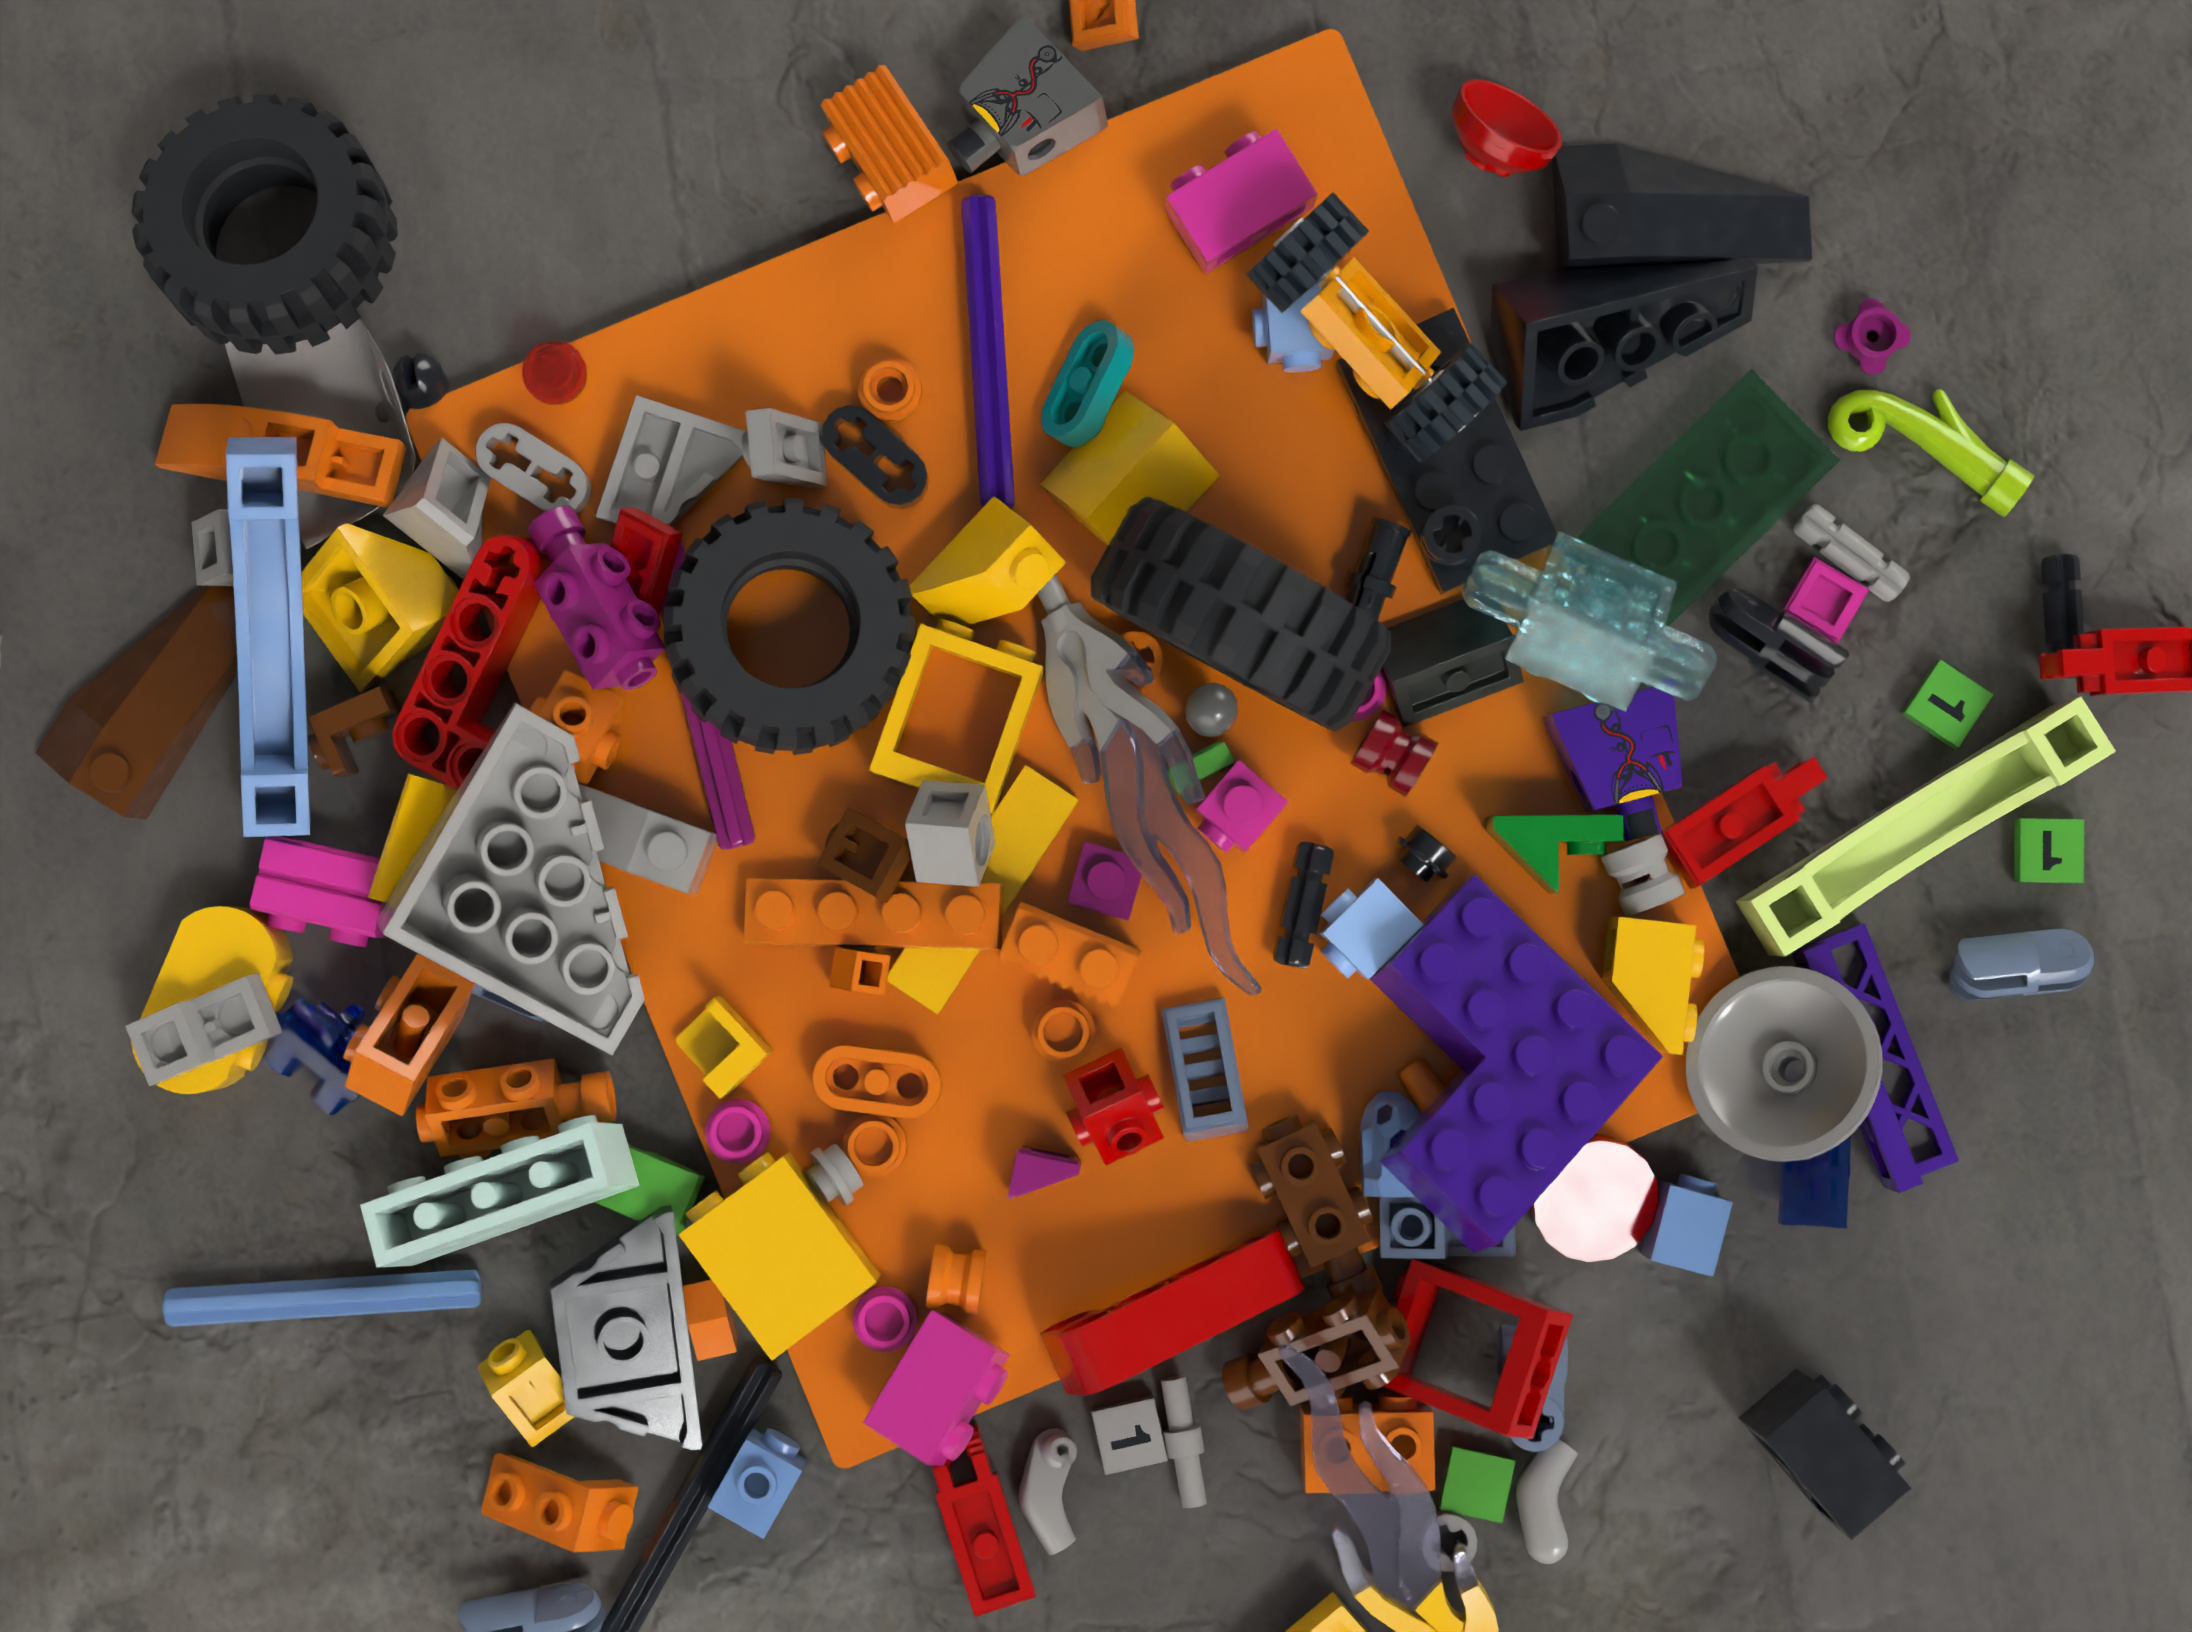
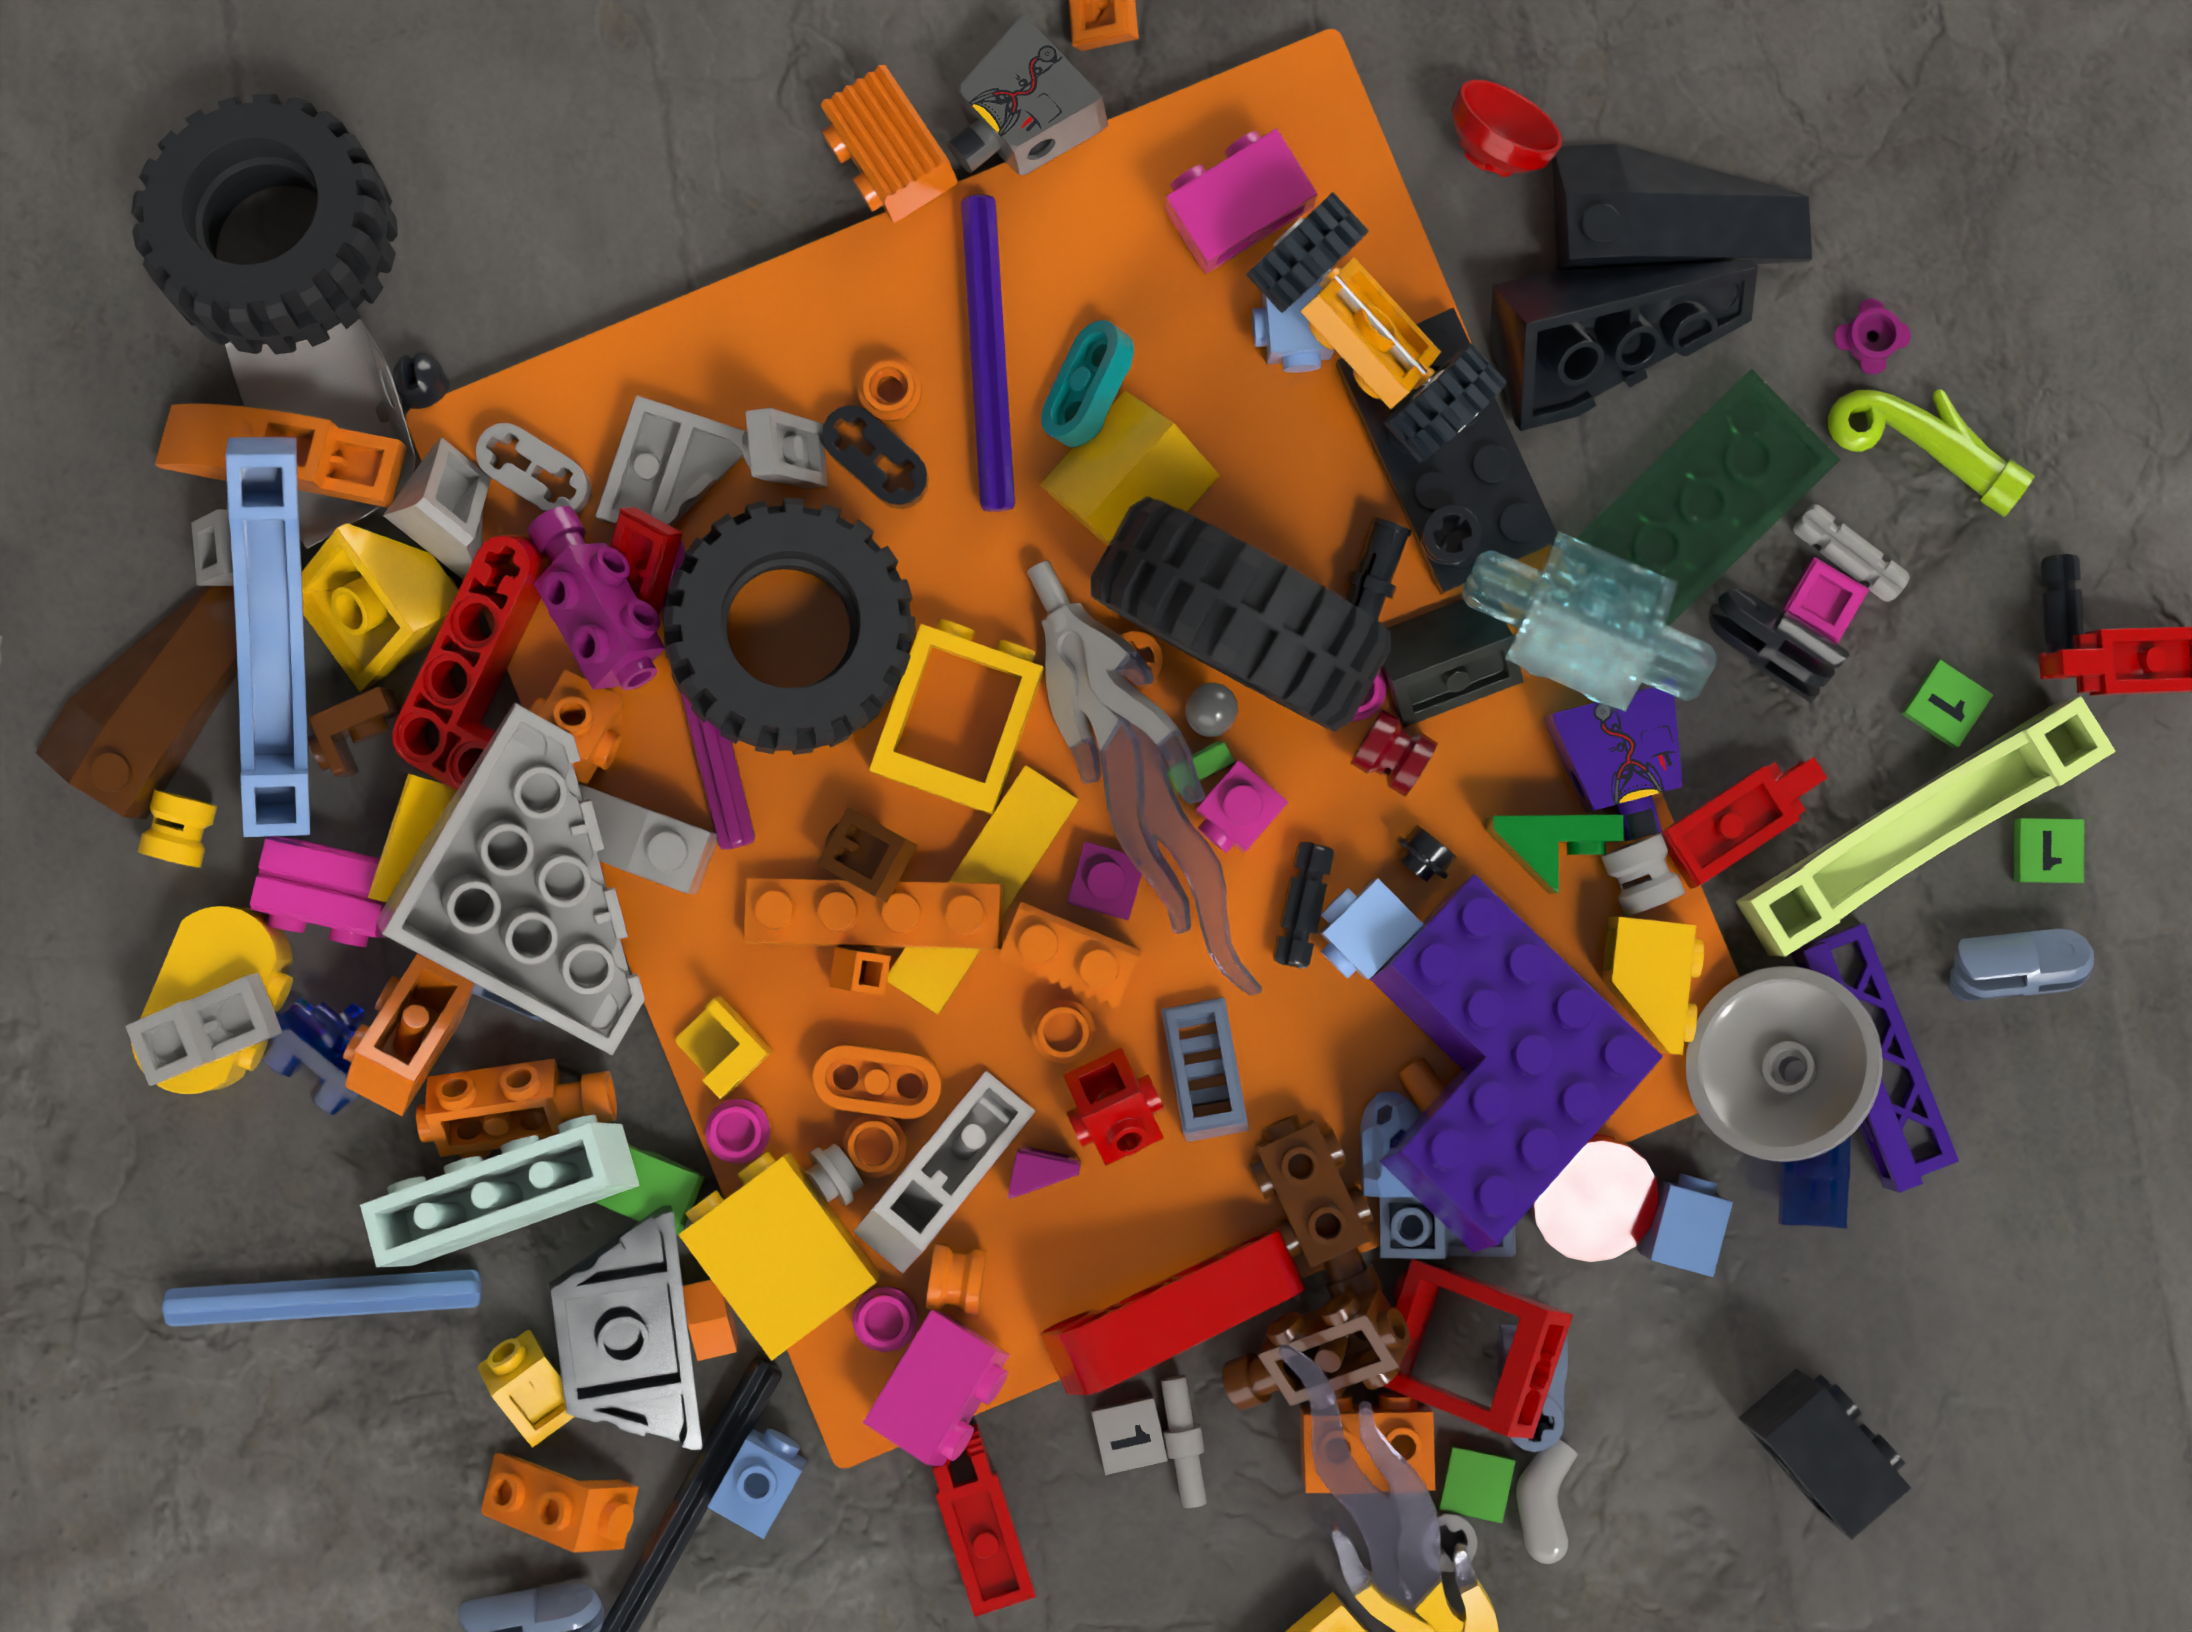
clear red plate [522,340,588,405] -> none
light grey brick [905,780,995,887] -> none
yellow slope [909,496,1066,626] -> none
light grey arm [1018,1428,1077,1555] -> none
none -> yellow wheel [137,790,218,868]
none -> light grey slope [853,1071,1036,1273]

